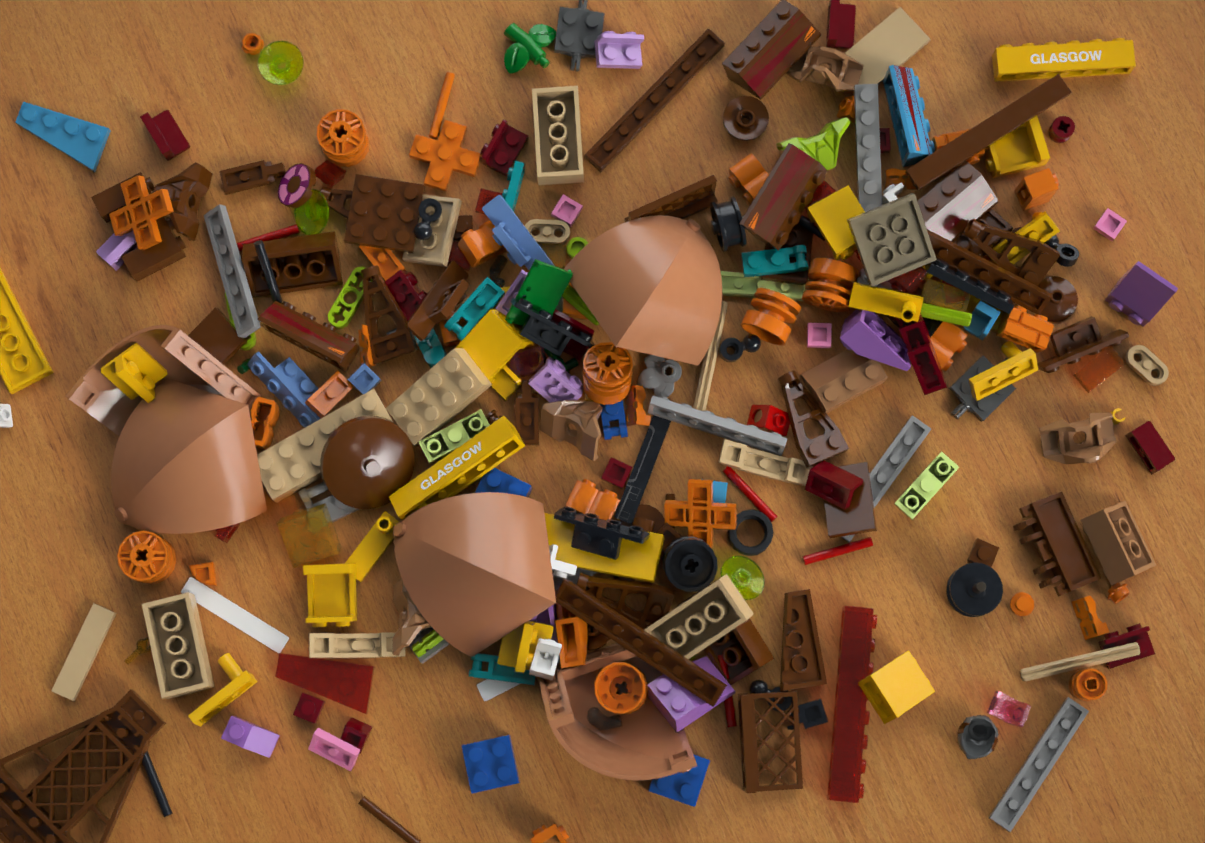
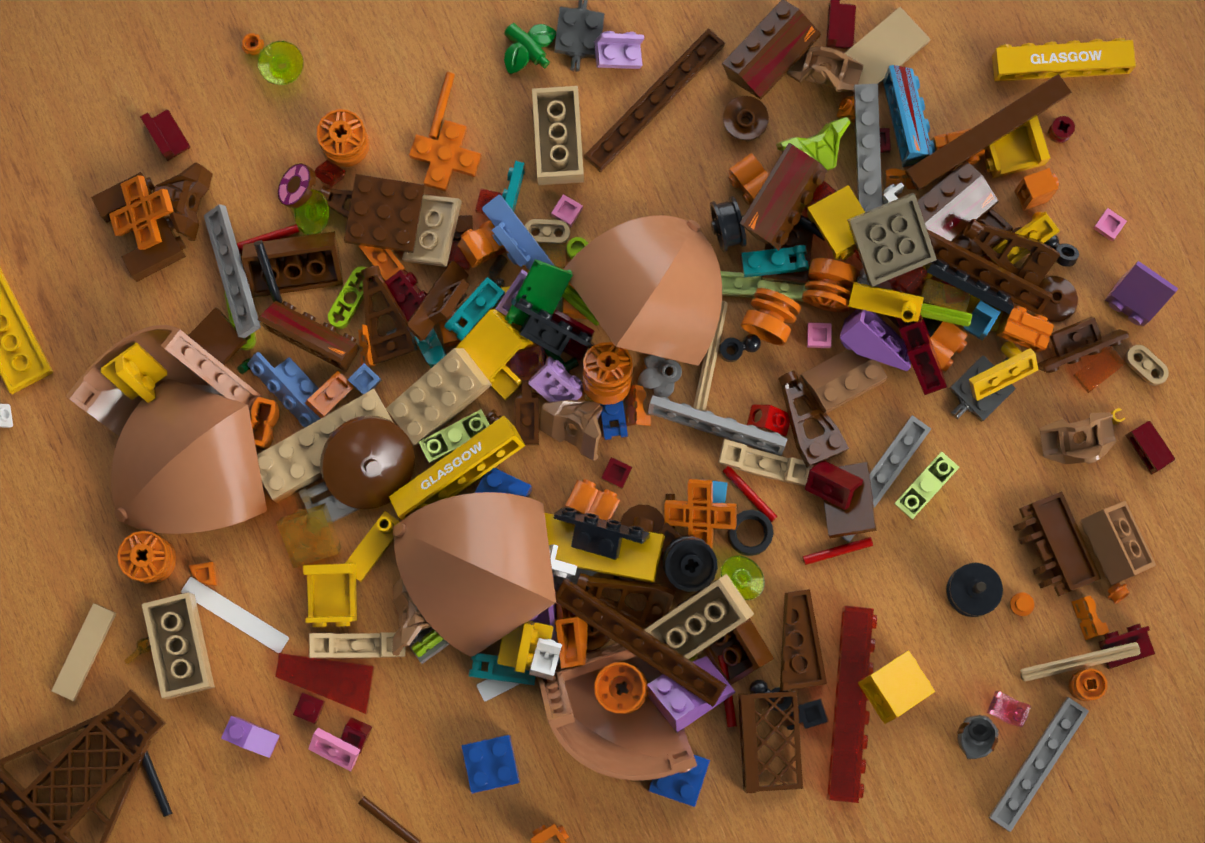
dark azure wing [15,102,111,172] -> none
lavender panel [97,231,138,271] -> none
yellow piece [188,653,258,727] -> none
clear red plate [215,523,240,544] -> none
reddish brown hinge [220,160,286,195] -> none
black plate [414,198,442,240] -> none
dark red bracket [480,119,529,177] -> none
clear smoke arm [587,707,622,731] -> none
black sticker [615,415,671,524] -> none
reddish brown fence [625,175,718,222] -> none
reddish brown plate [967,538,999,567] -> none

